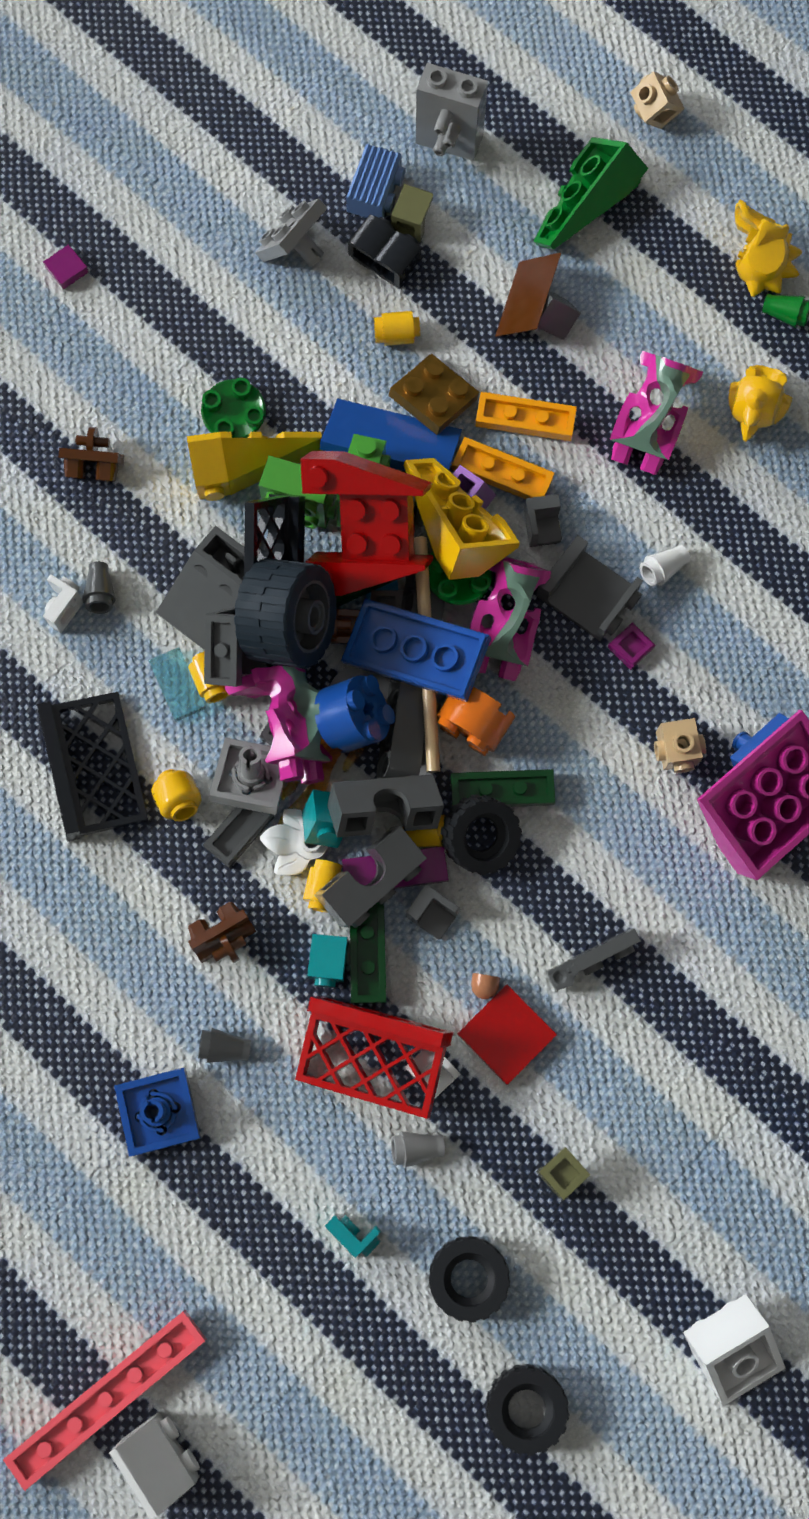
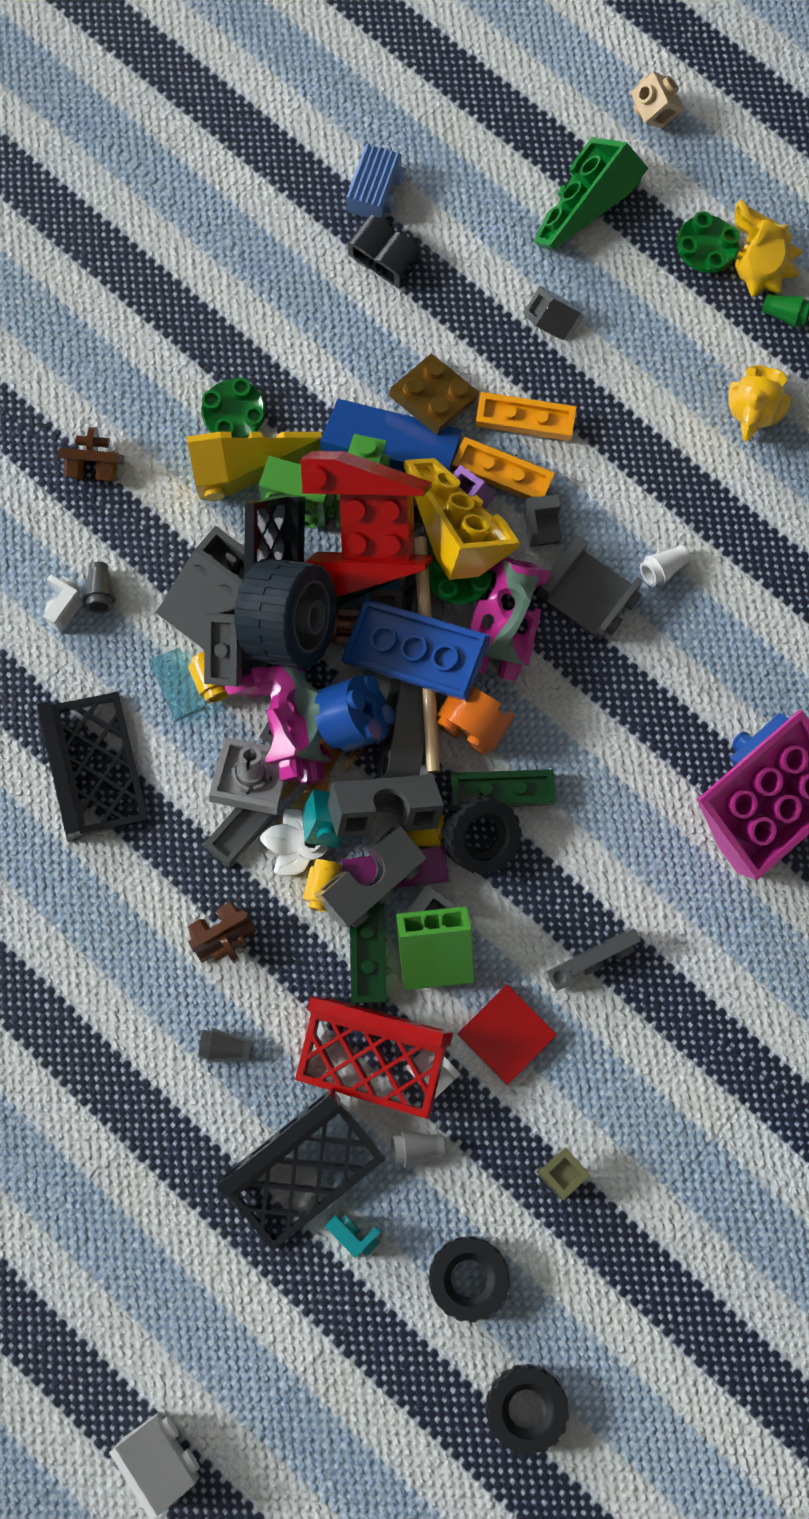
coral plate [3,1310,207,1491] -> none
magenta tile [43,244,89,290] -> none
blue plate [114,1068,201,1157] -> none
yellow head [151,769,202,822] -> none
light grey plate [255,198,327,267] -> none
teal brick [307,934,348,988] -> none
yellow brick [374,311,420,346] -> none
olive panel [391,184,433,242] -> none
light grey piece [415,63,488,161] -> none
nougat hinge [471,973,500,999] -> none
reddish brown sticker [495,252,562,337] -> none
magenta tile [607,622,656,670] -> none
dark pink hips [610,351,703,475] -> none
tan brick [654,718,706,773] -> none
white slope [683,1294,785,1406] -> none
none -> black fence [216,1088,386,1251]
none -> bright green brick [396,906,474,990]
none -> green dish [677,211,740,273]

